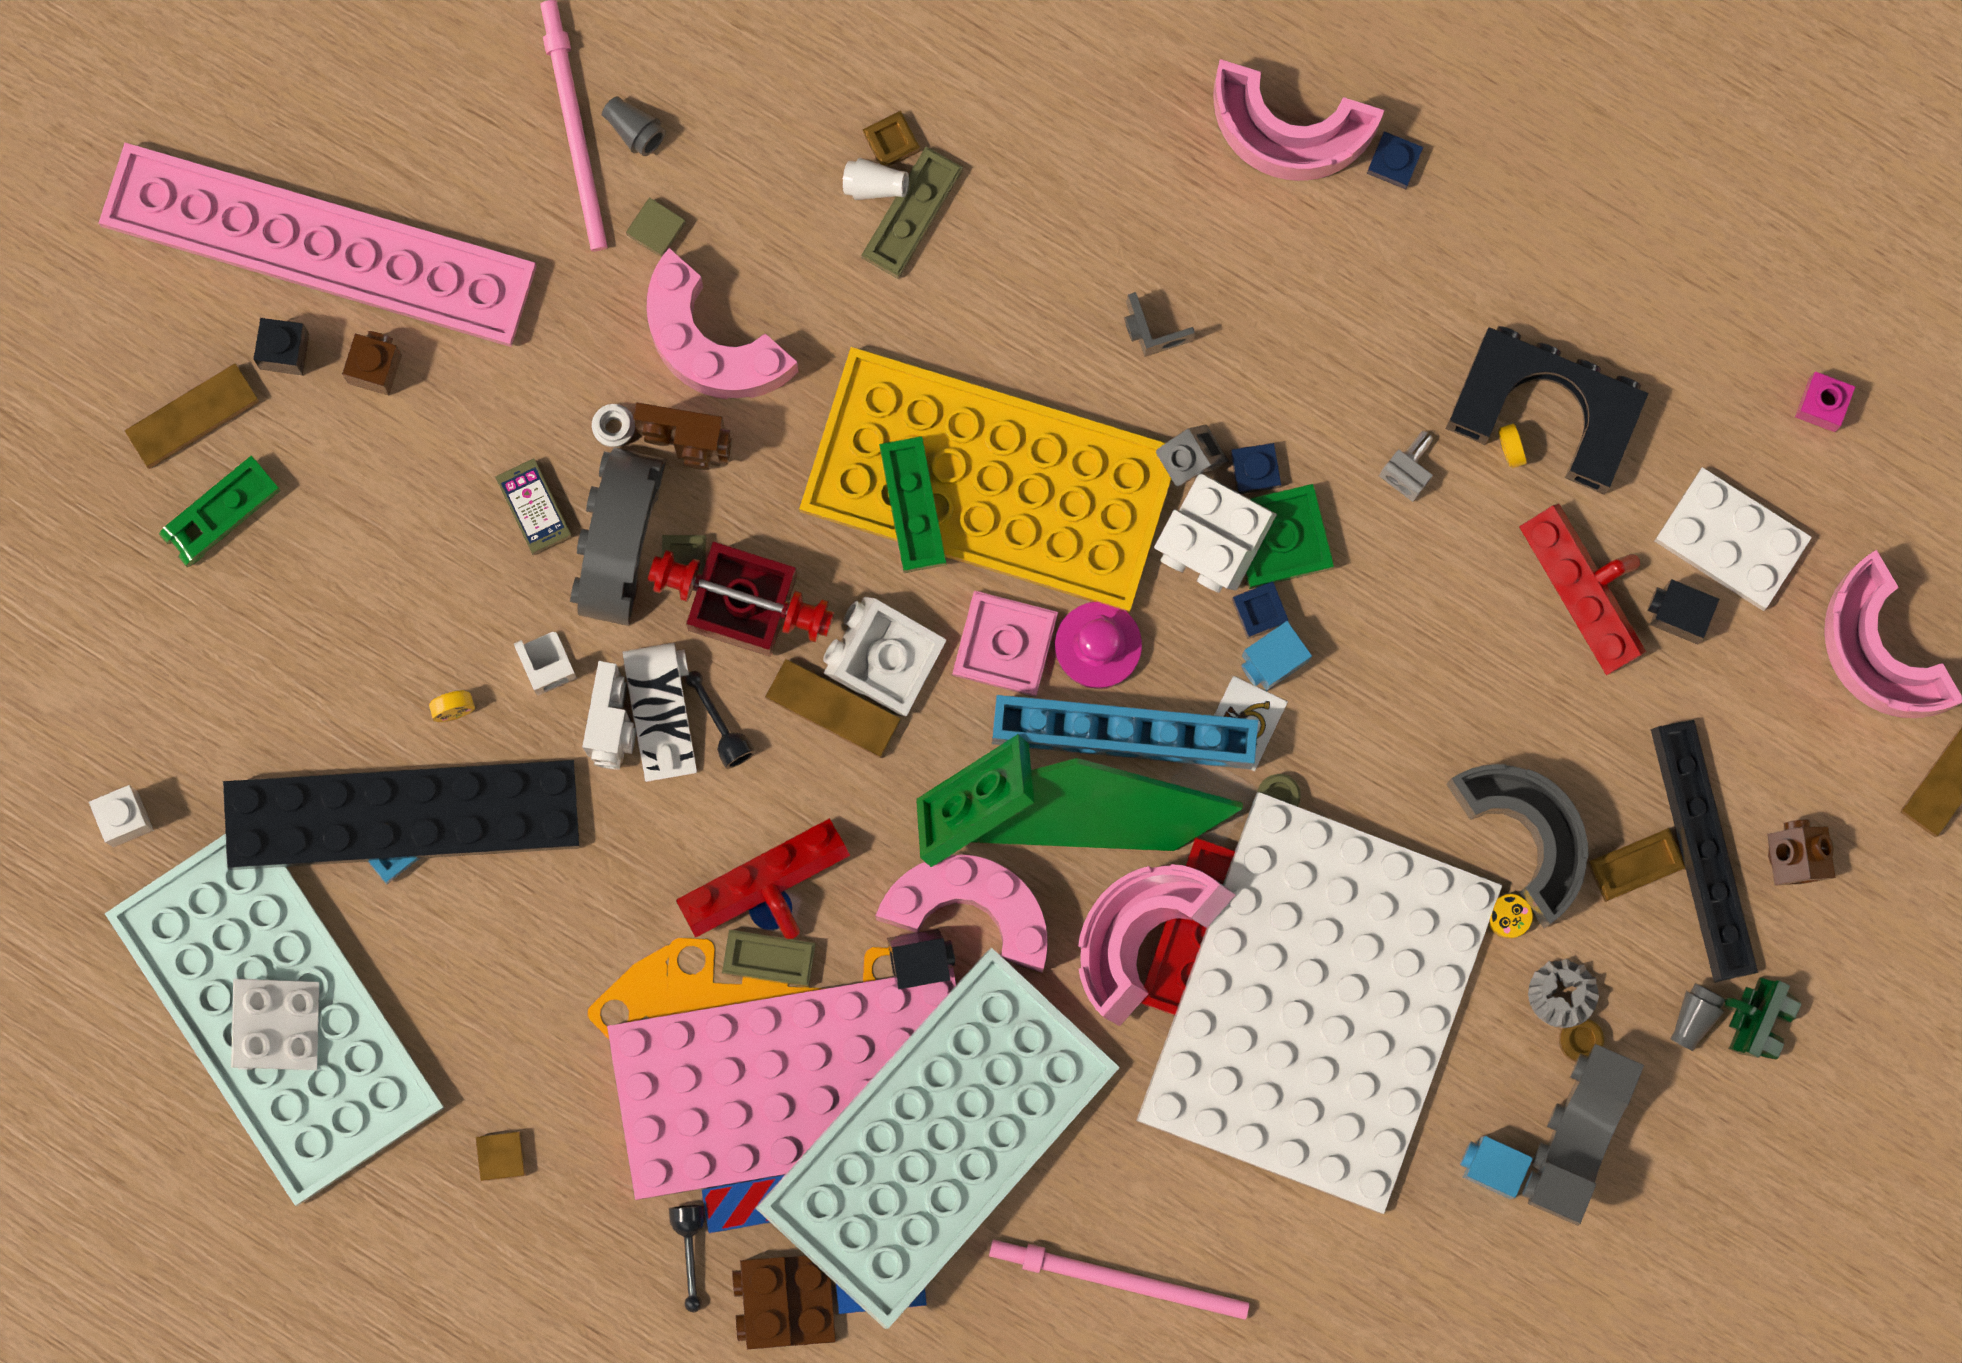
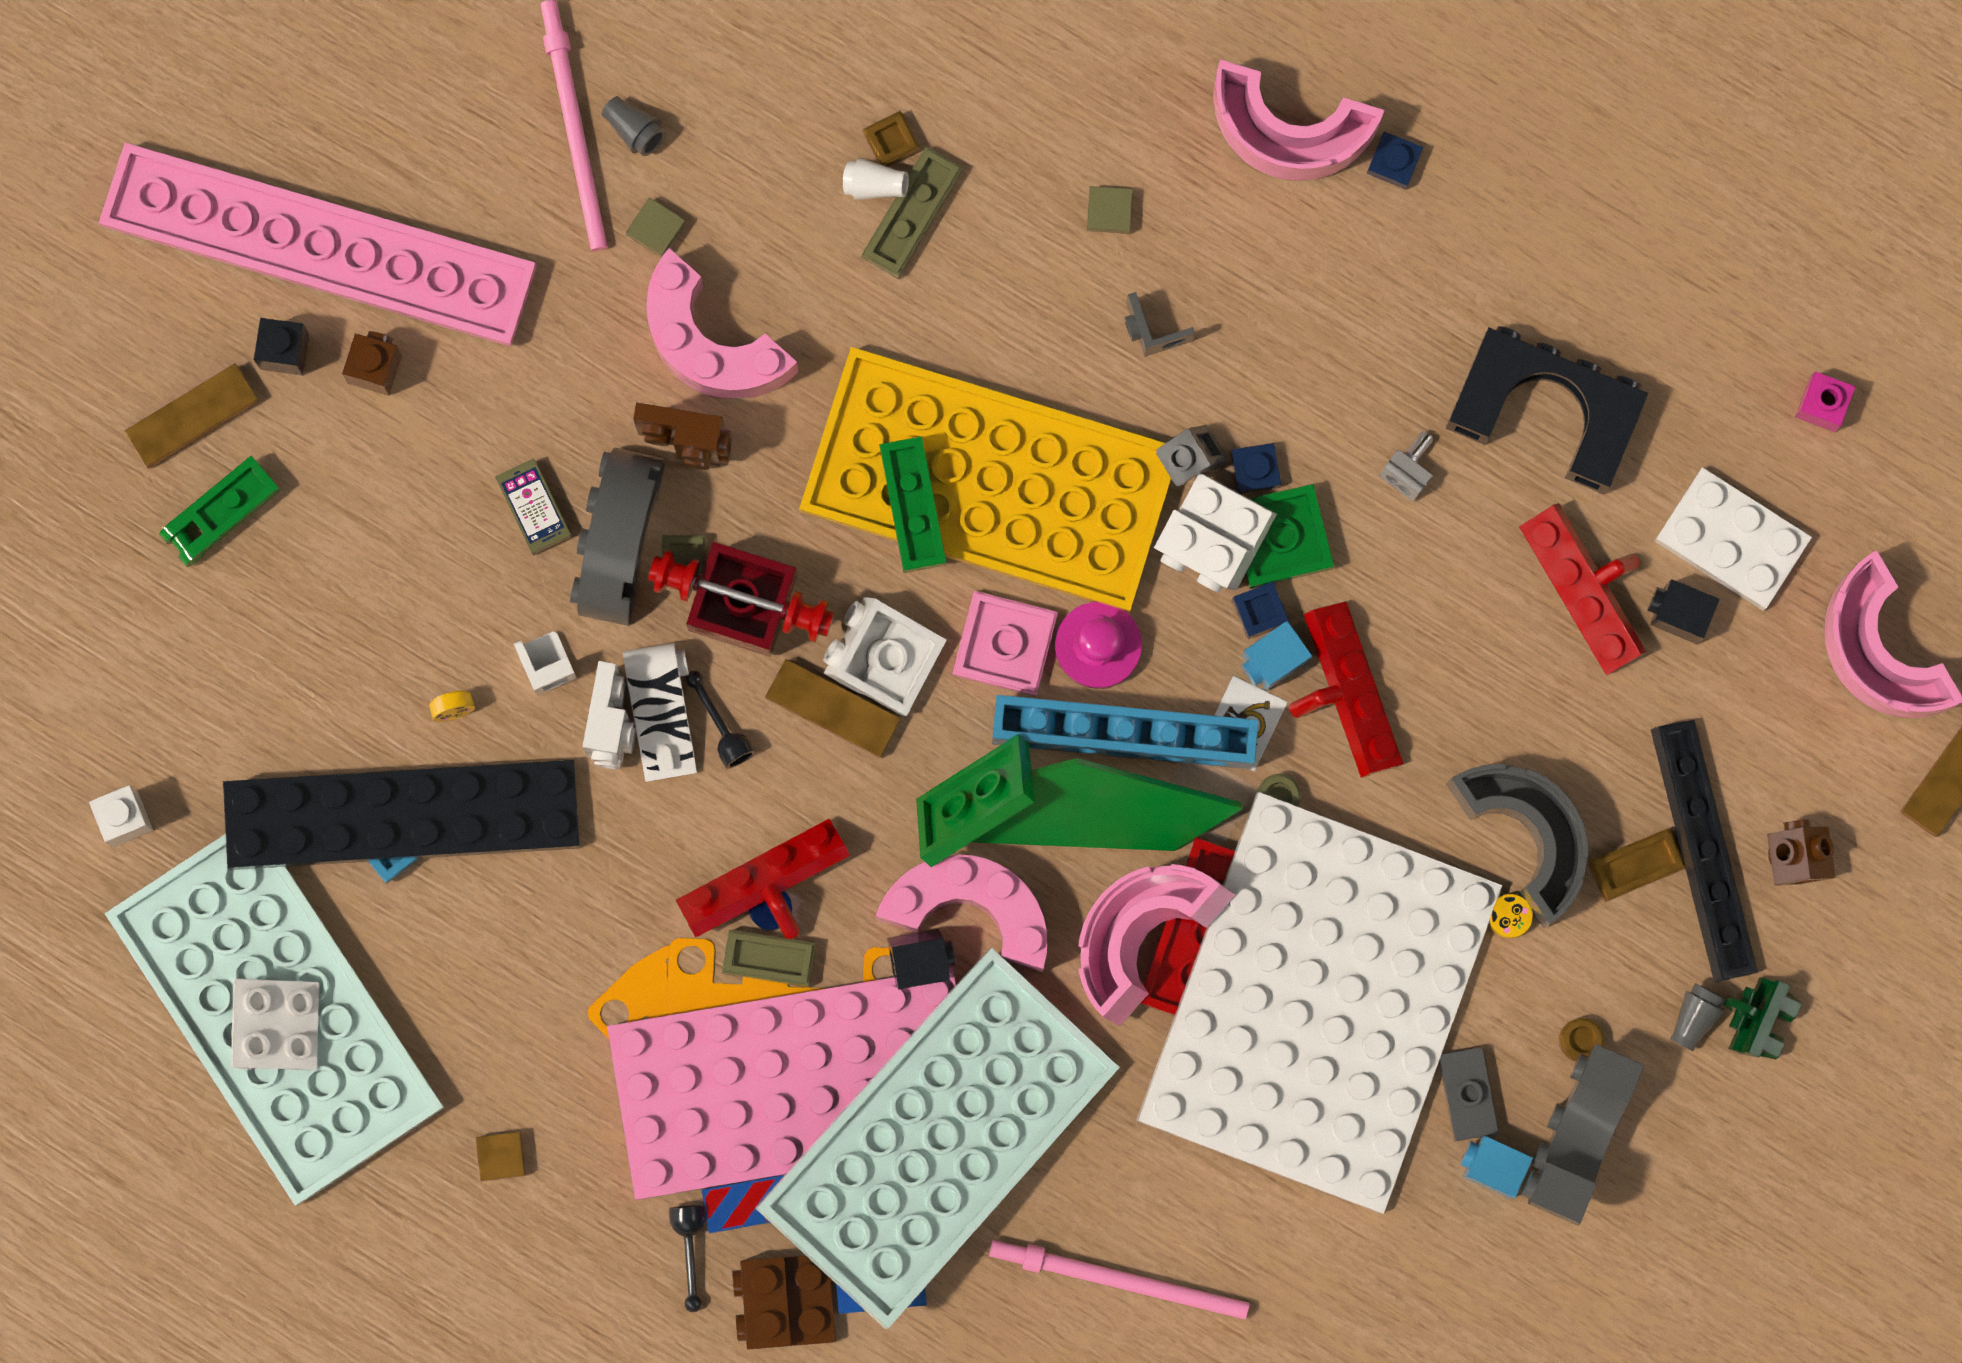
white plate [592,404,635,447] -> none
yellow tile [1498,423,1527,469] -> none
light grey gear [1528,958,1599,1028] -> none
none -> olive tile [1087,186,1133,234]
none -> red plate [1289,601,1403,778]
none -> dark grey plate [1439,1047,1499,1142]

